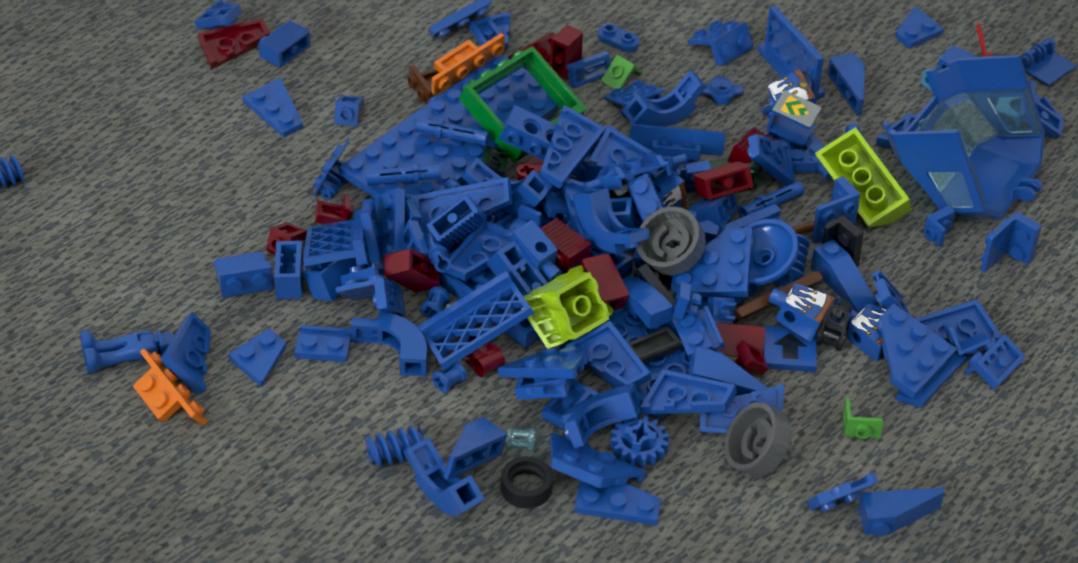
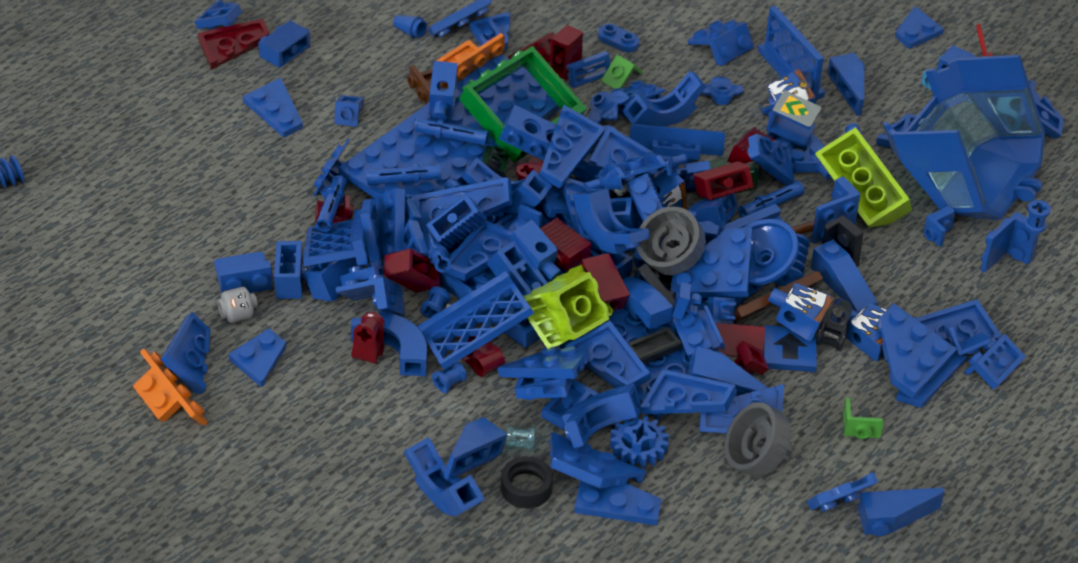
blue piece [80,330,173,374] -> none
dark red bracket [266,222,307,255] -> none
blue plate [294,325,351,362] -> none
blue piece [365,425,424,469] -> none
blue plate [871,270,910,314] -> none
blue hinge [1021,38,1077,86] -> none
none -> light grey head [217,287,258,323]
none -> blue pin [315,175,347,232]
none -> dark red piece [351,311,385,364]
none -> blue cone [393,15,427,38]
none -> blue torso [429,61,458,121]
none -> blue plate [588,90,629,124]
none -> blue bush [1024,200,1051,234]

